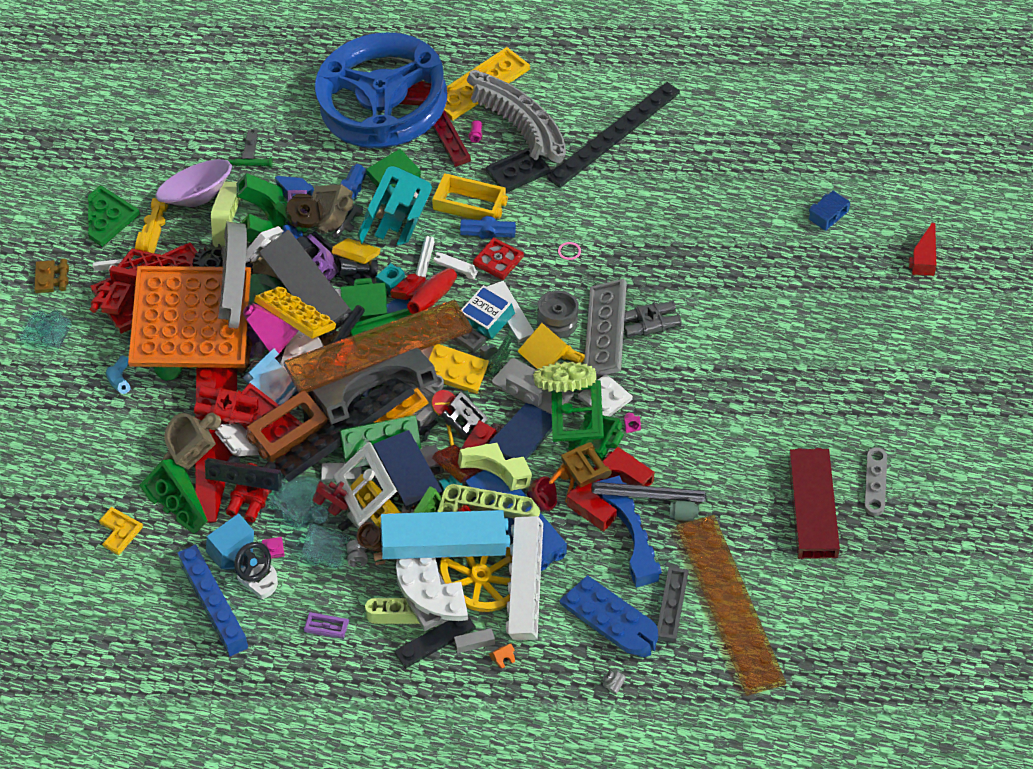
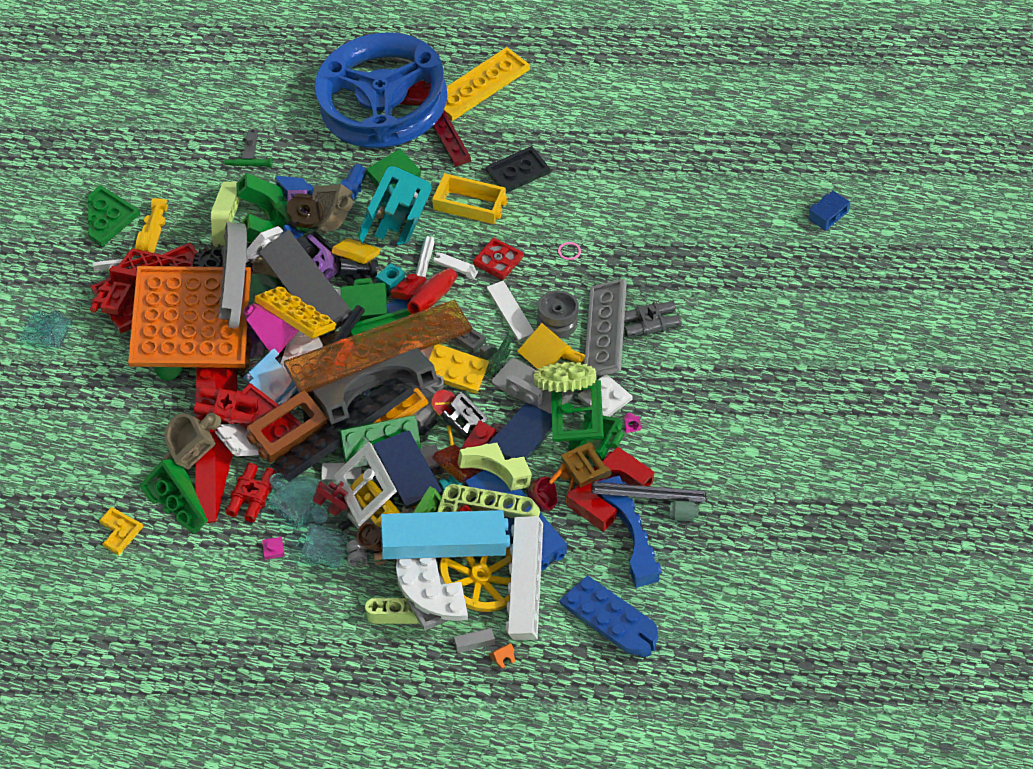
pearl gold plate [34,258,69,293] -> none
dark azure arm [105,355,131,394] -> none
lavender dish [155,159,232,207] -> none
blue brick [177,544,248,657] -> none
black plate [205,455,282,491] -> none
dark azure piece [206,513,271,582] -> none
white piece [237,564,278,599] -> none
medium lavender tile [304,612,349,639] -> none
dark grey piece [332,205,363,239] -> none
black plate [394,617,476,669] -> none
piece [459,285,515,340] -> none
blue piece [460,216,516,239] -> none
light grey gear [467,70,566,163] -> none
dark pink pin [468,121,482,143] -> none
black plate [547,82,680,188] -> none
light grey plate [603,670,626,695] -> none
dark grey plate [657,567,689,643] -> none
clear orange plate [676,515,786,696] -> none
dark red brick [788,448,840,559] -> none
light grey plate [864,448,887,516] -> none
red slope [908,223,937,276] -> none

